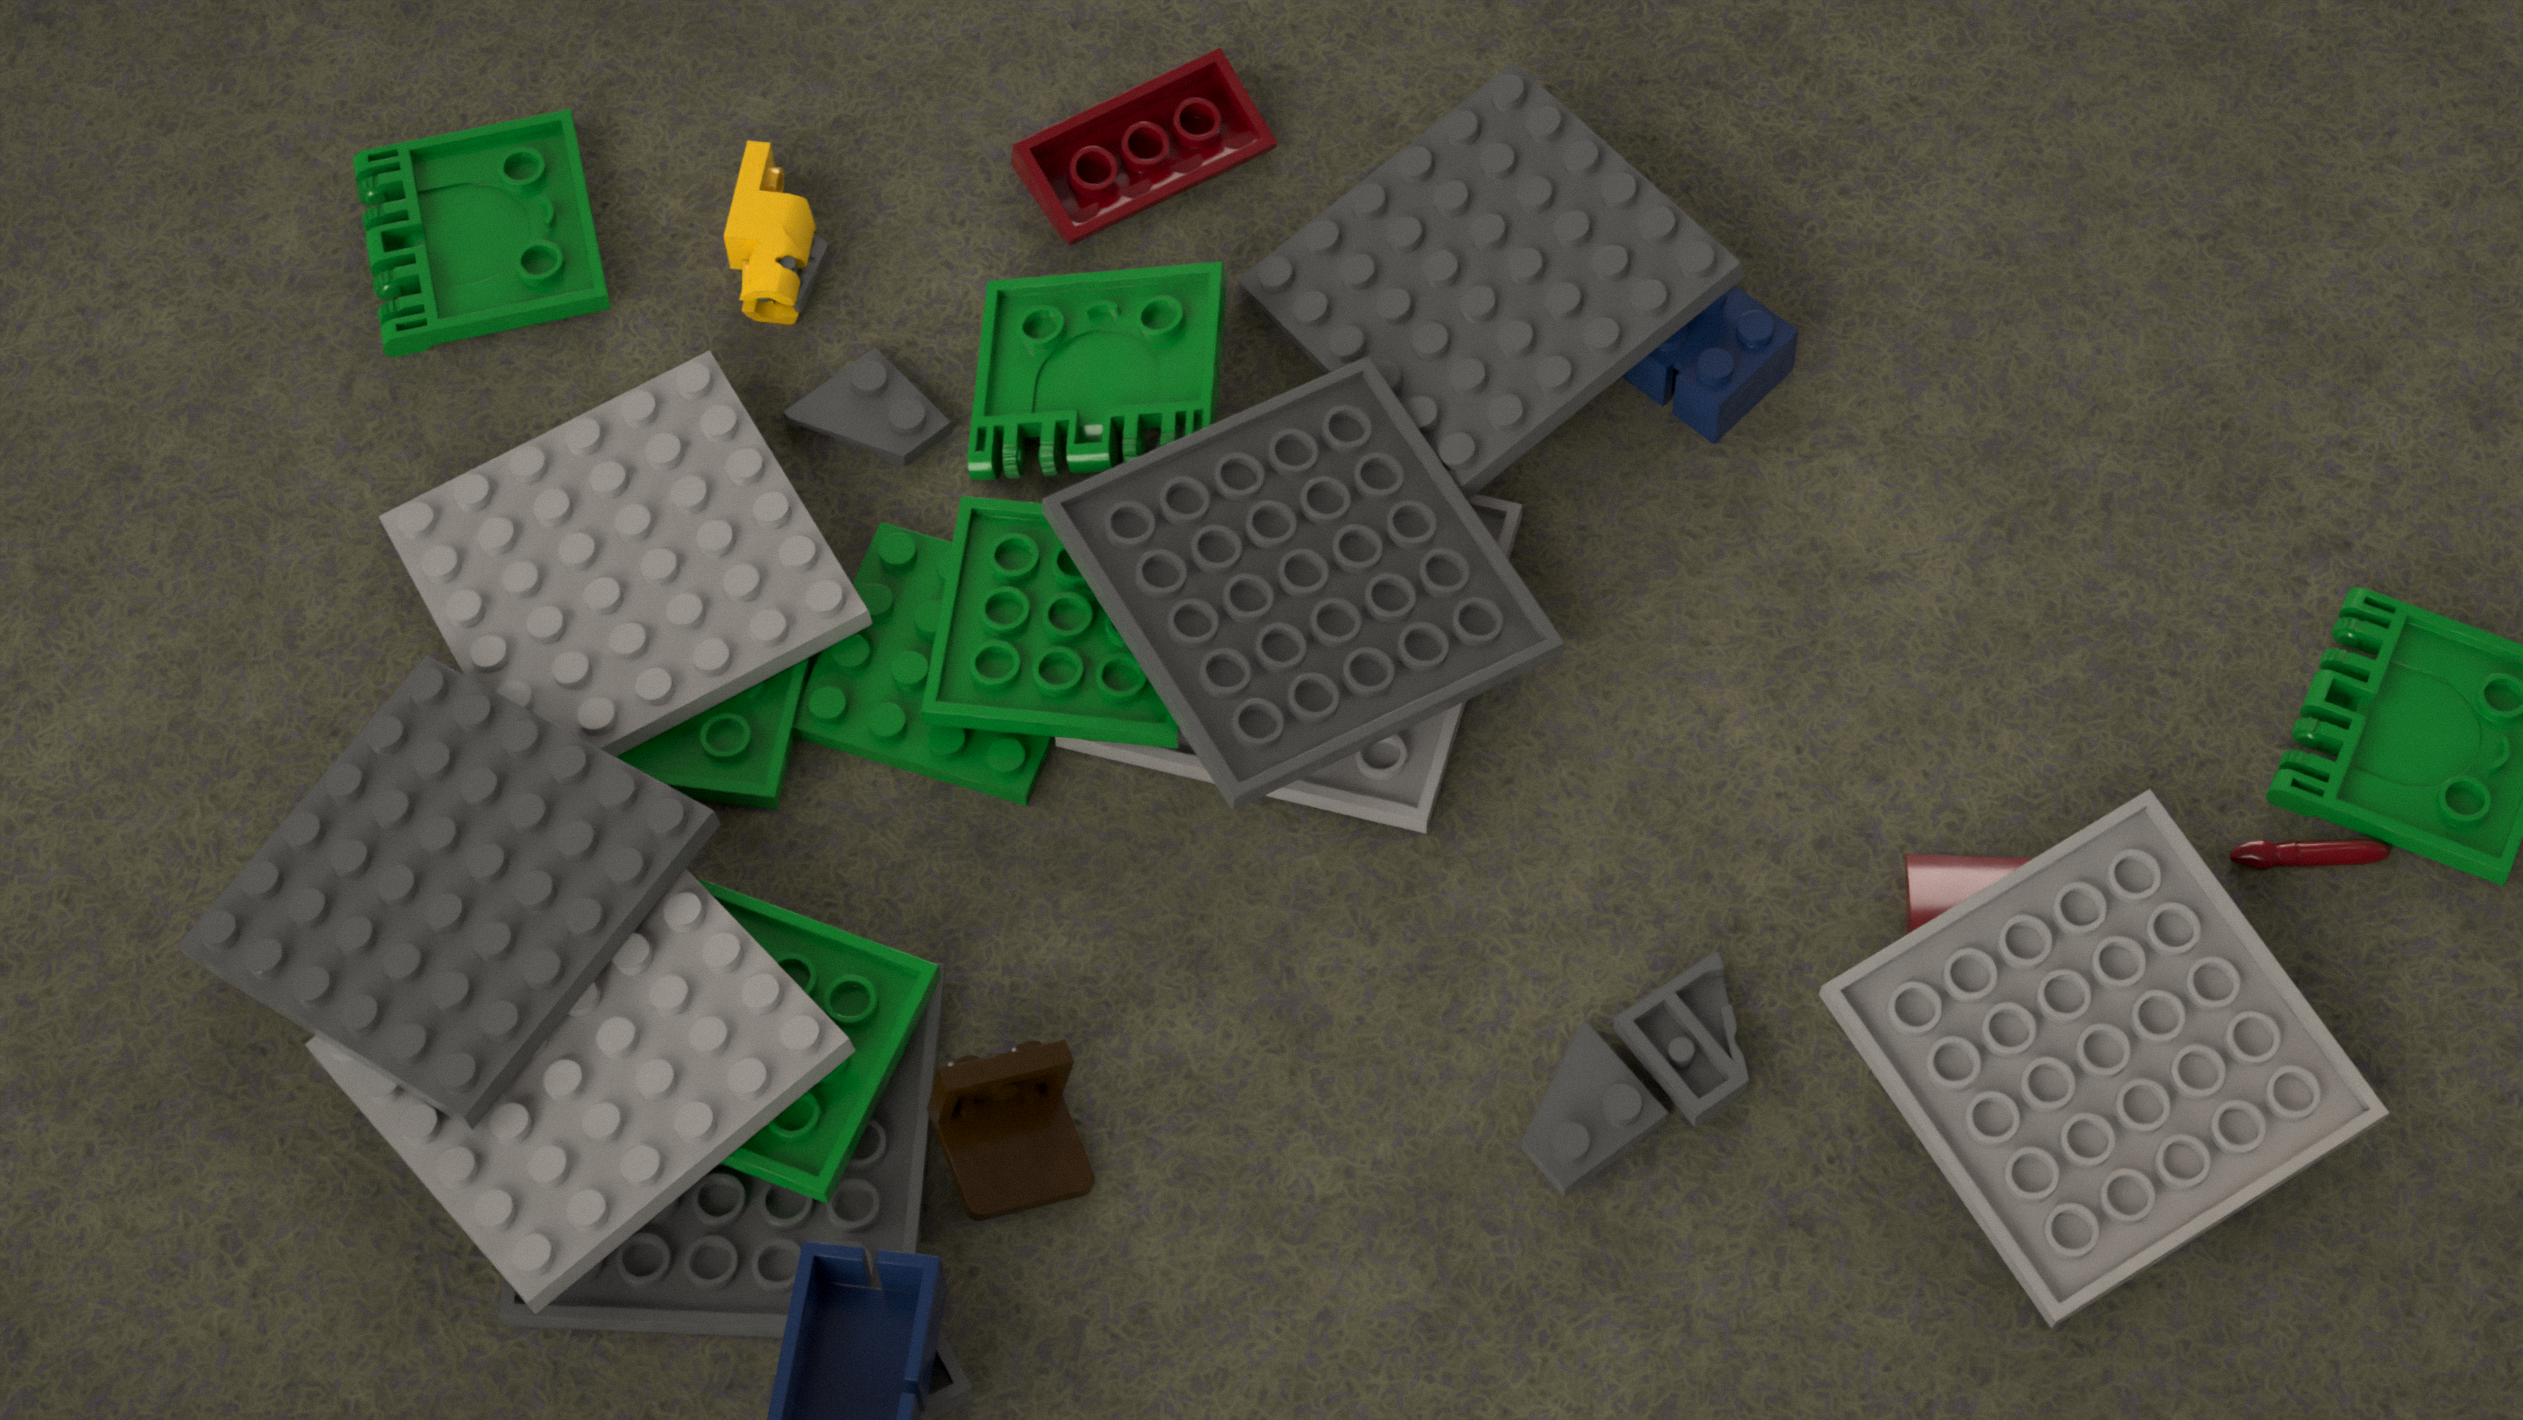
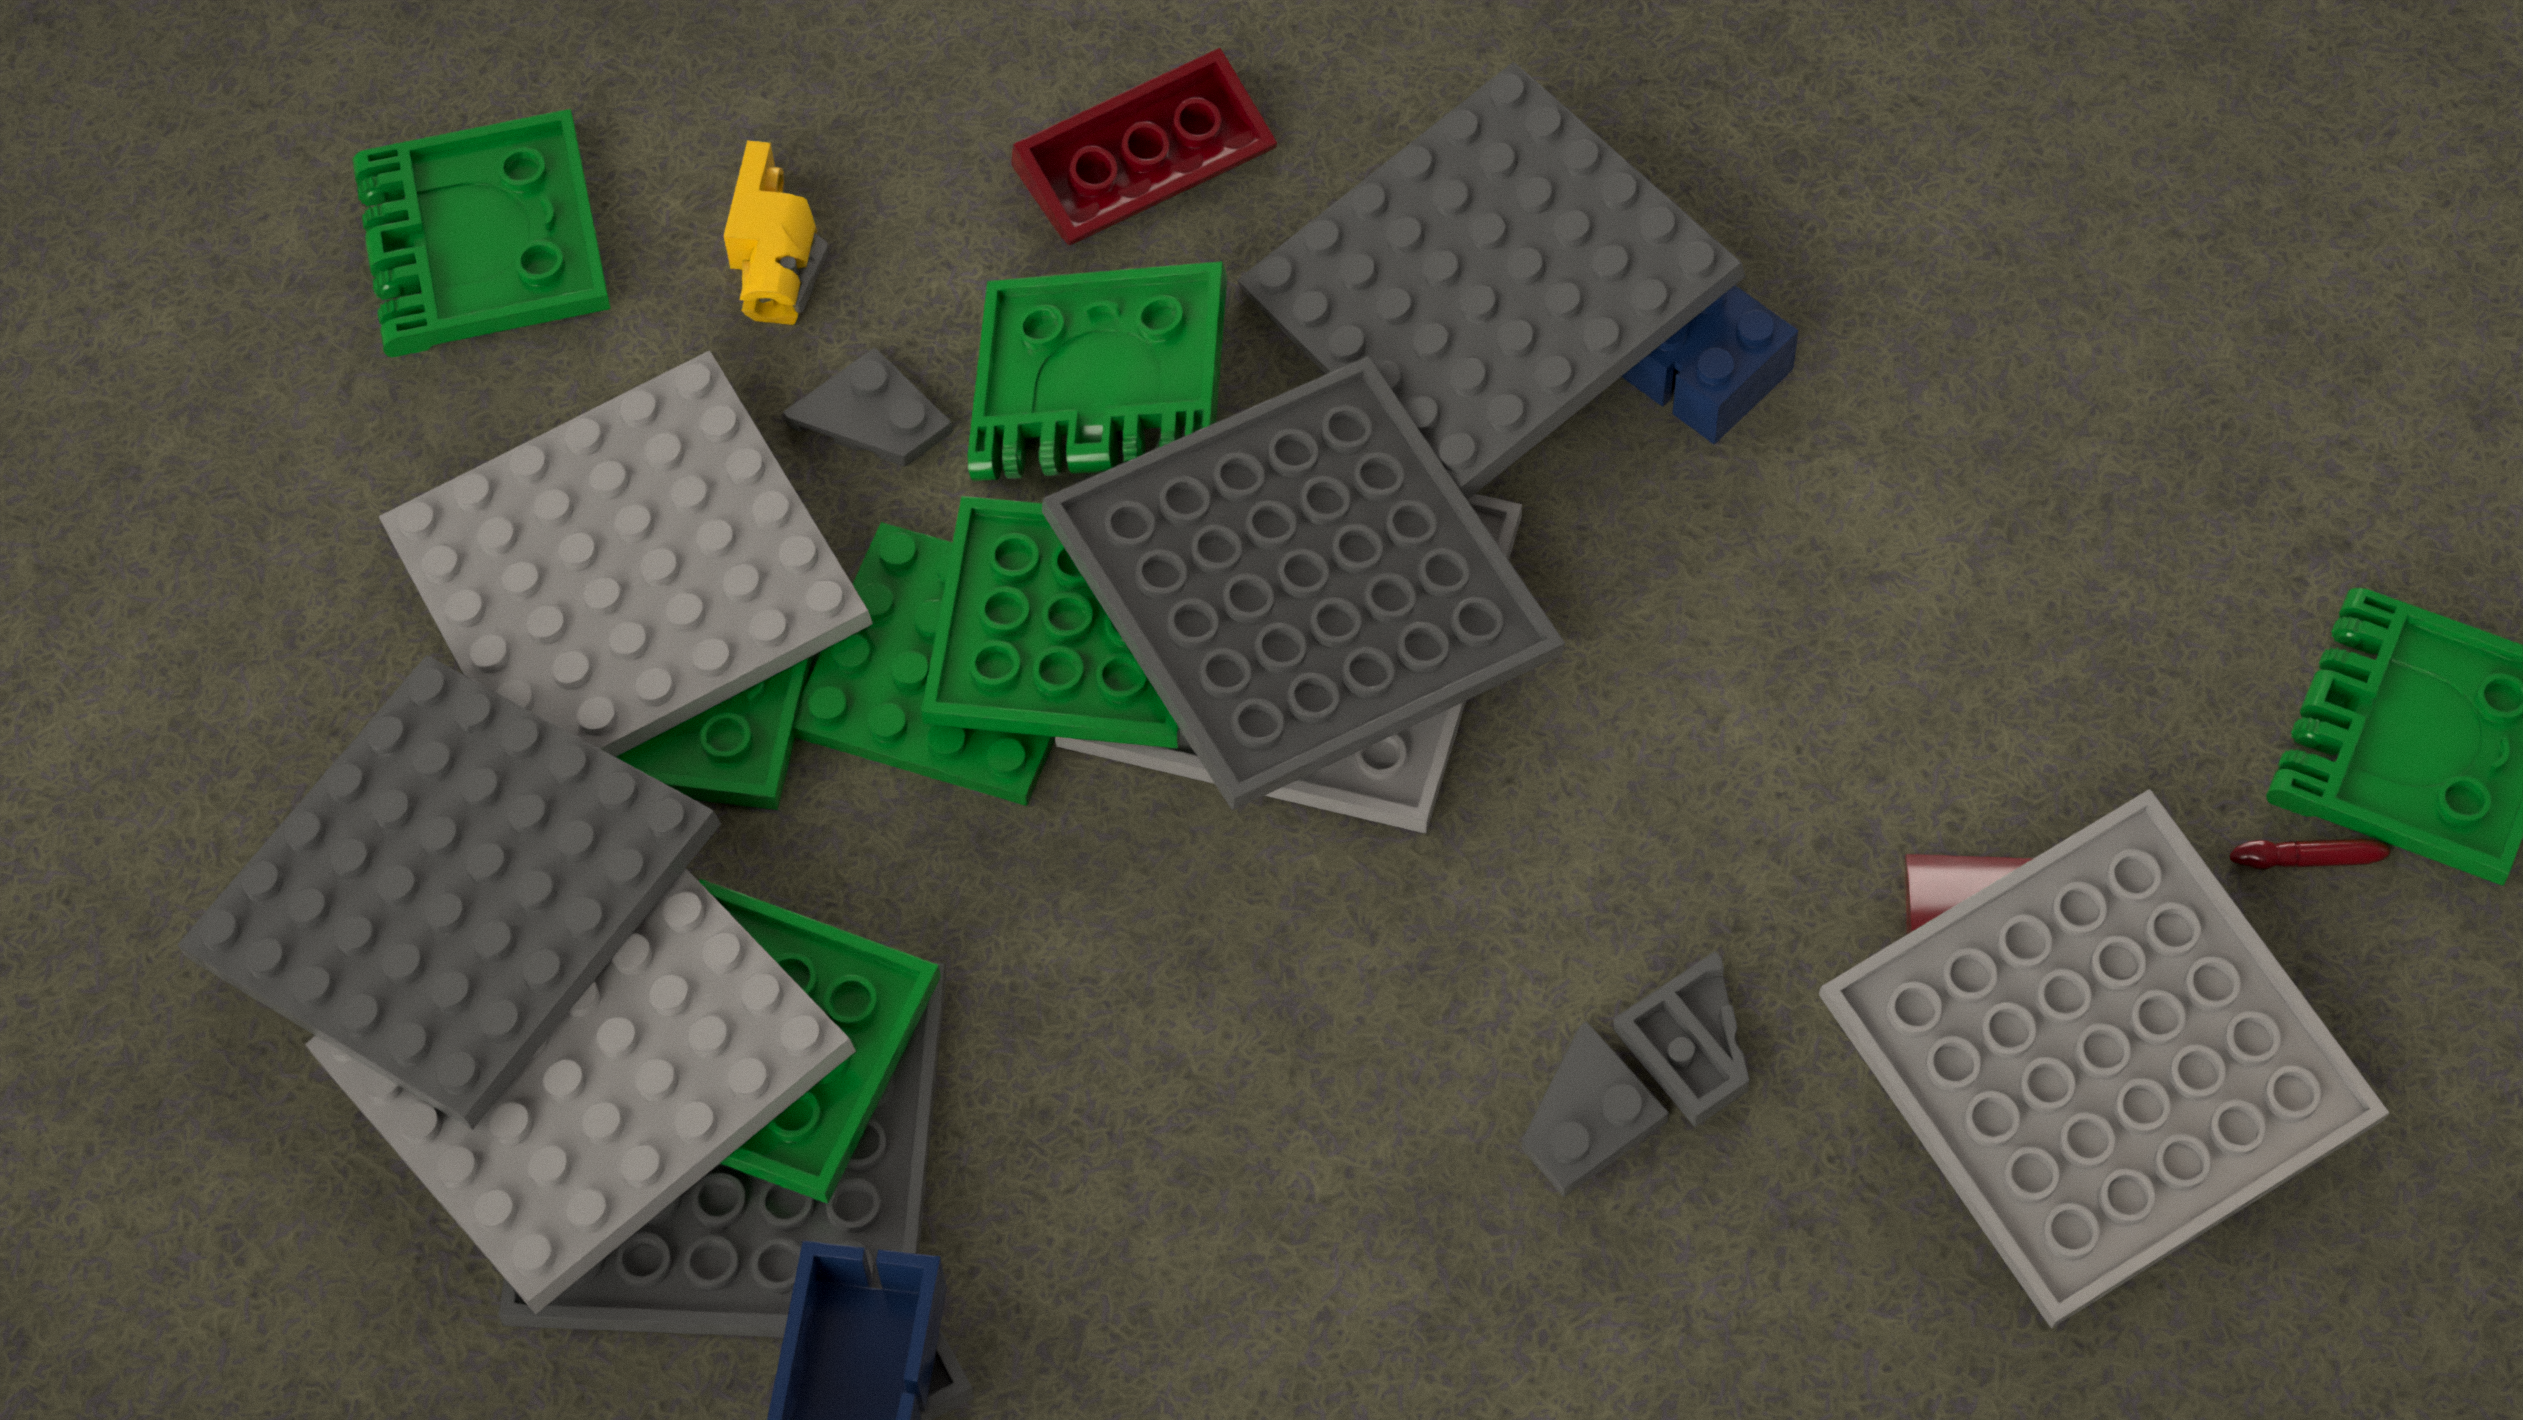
dark brown bracket [927,1039,1095,1221] -> none

